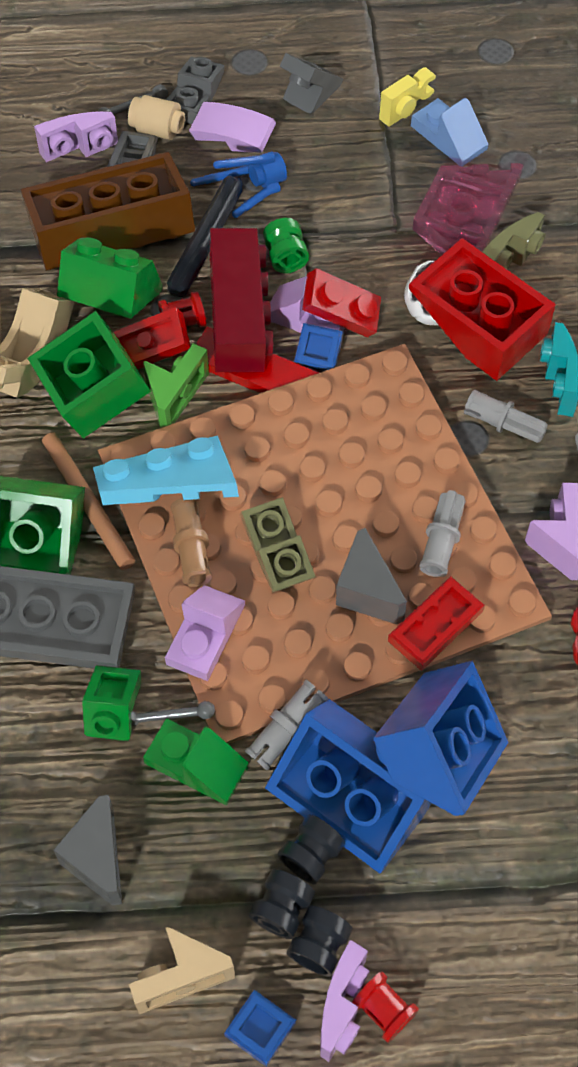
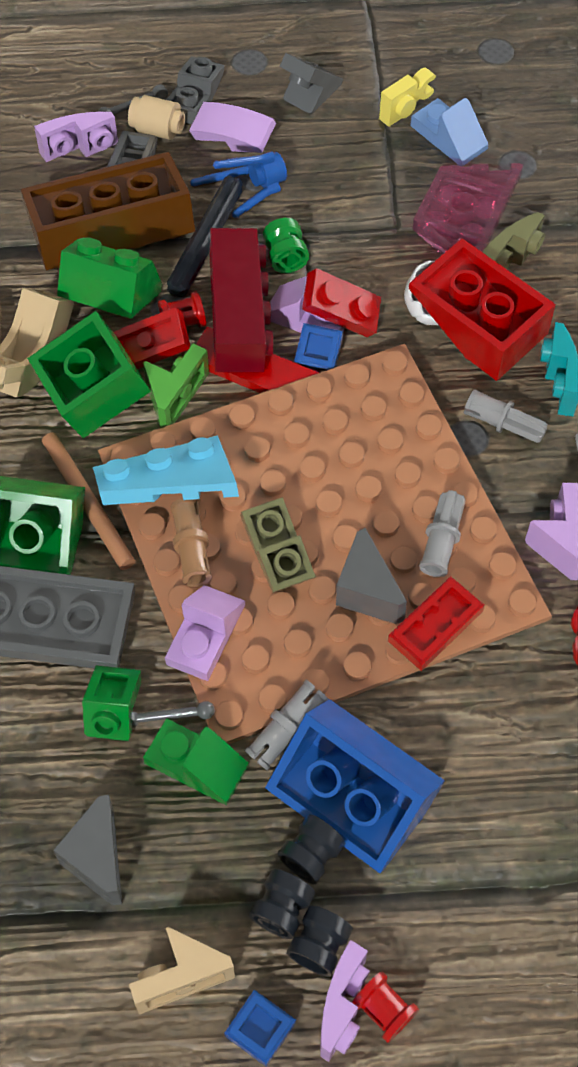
blue slope [373,661,509,816] -> none

